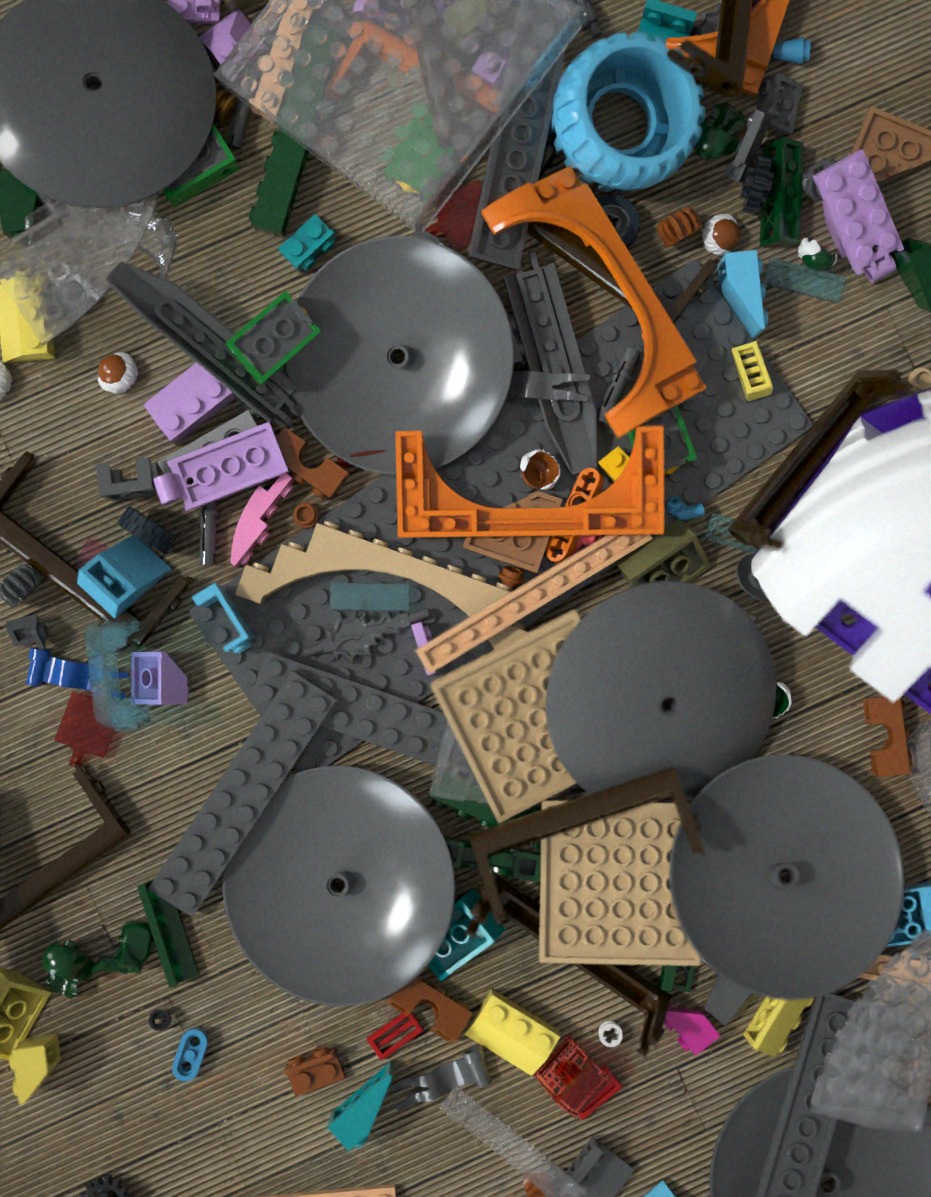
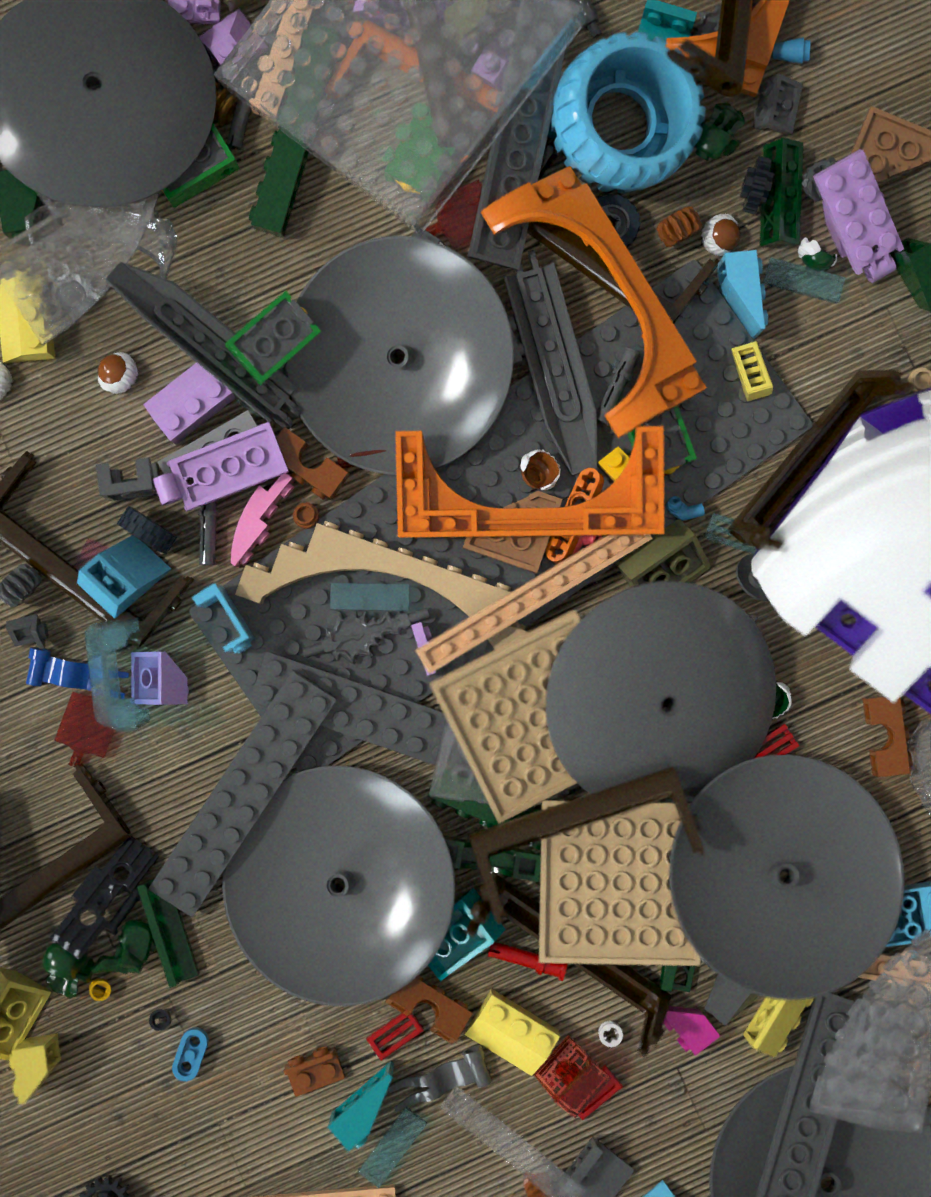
teal bracket [278,214,337,273] -> none
dark orange plate [498,566,524,587] -> none
dark grey flag [504,371,591,403] -> none
dark grey hinge [726,109,774,182] -> none
none -> black piece [50,836,159,960]
none -> yellow hinge [89,978,111,1001]
none -> clear light blue tile [358,1107,427,1188]
none -> red pin [487,942,568,982]
none -> red tile [754,724,799,759]

